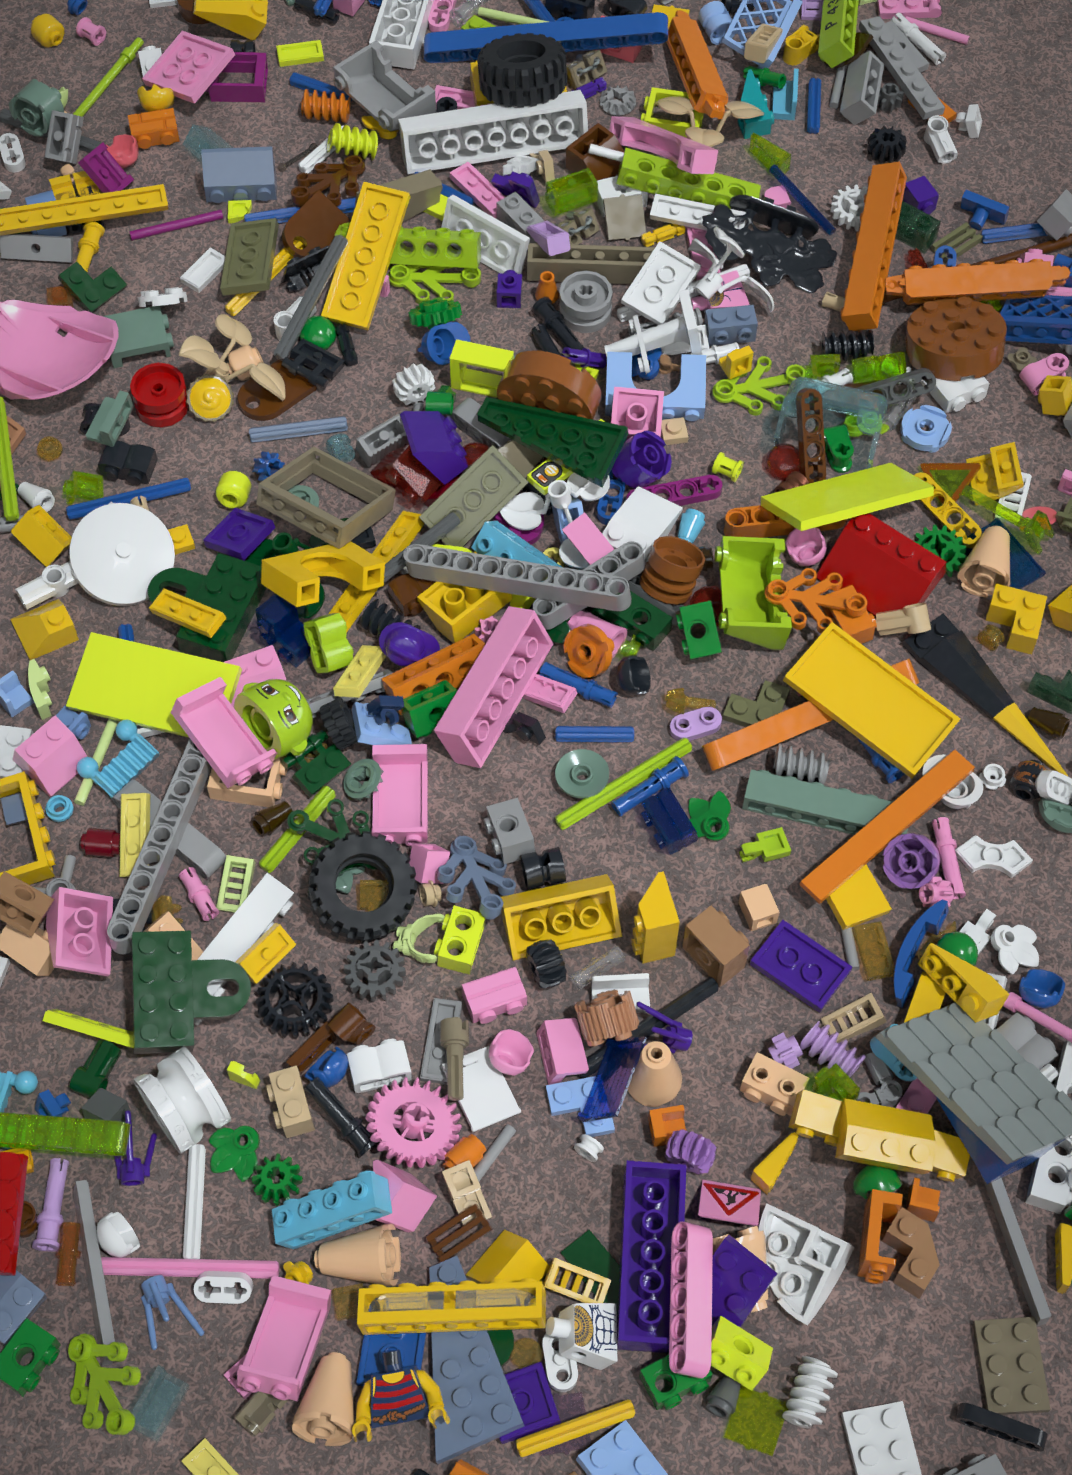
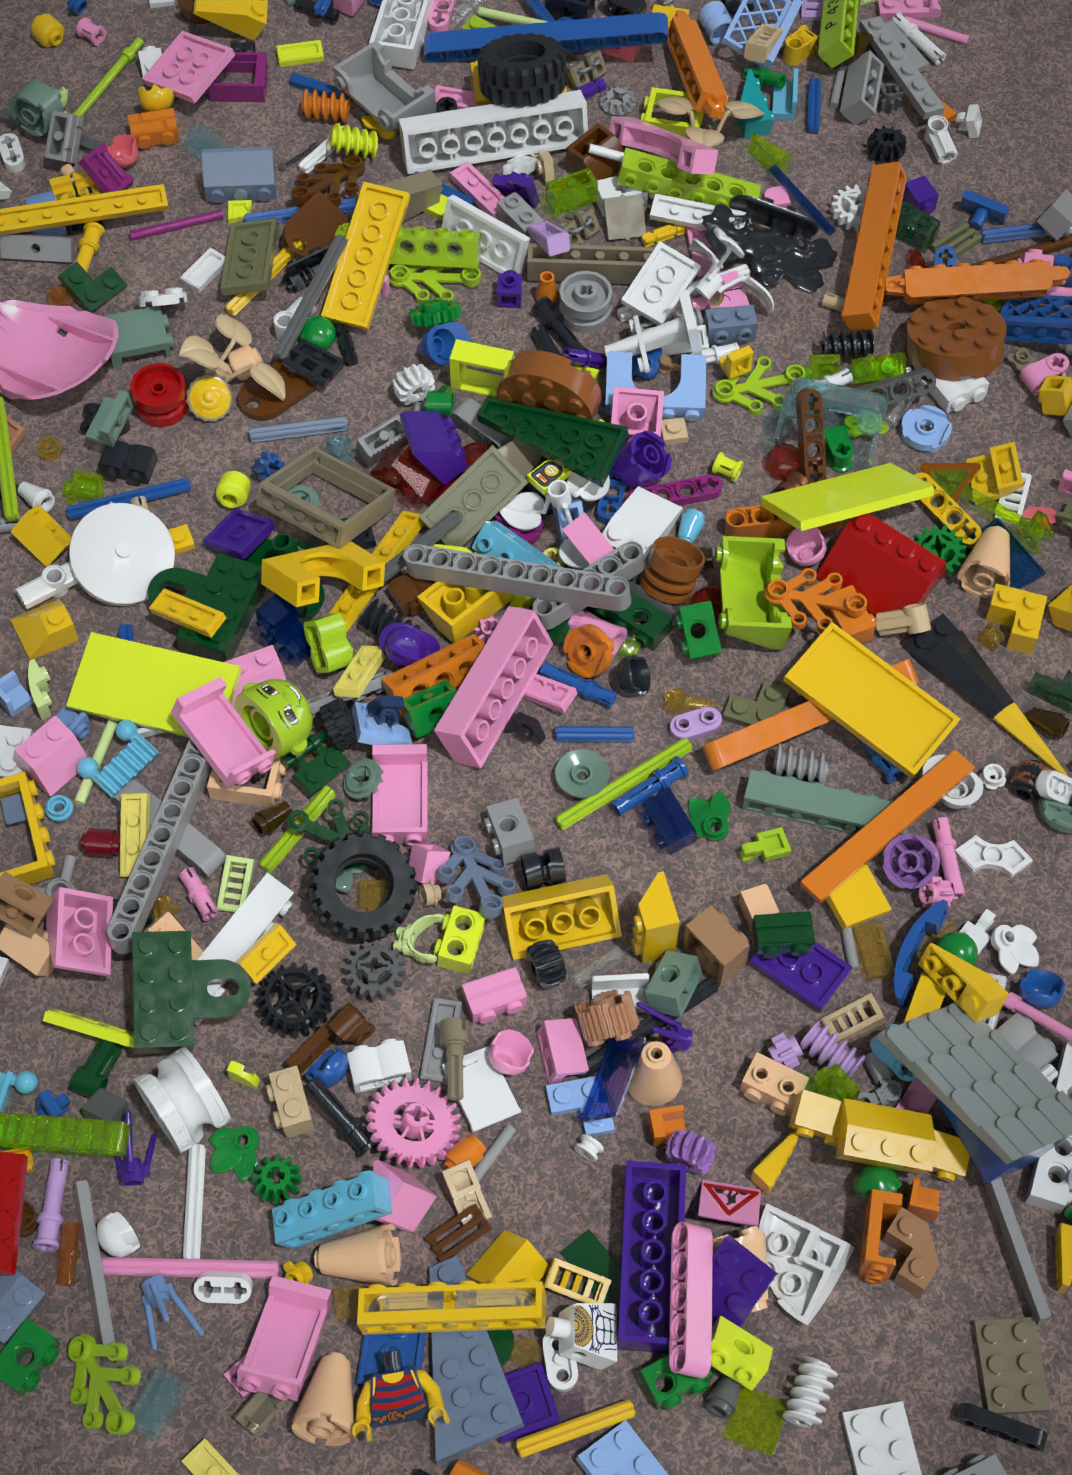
none -> sand green brick [644,950,702,1017]
none -> dark green brick [752,911,815,958]

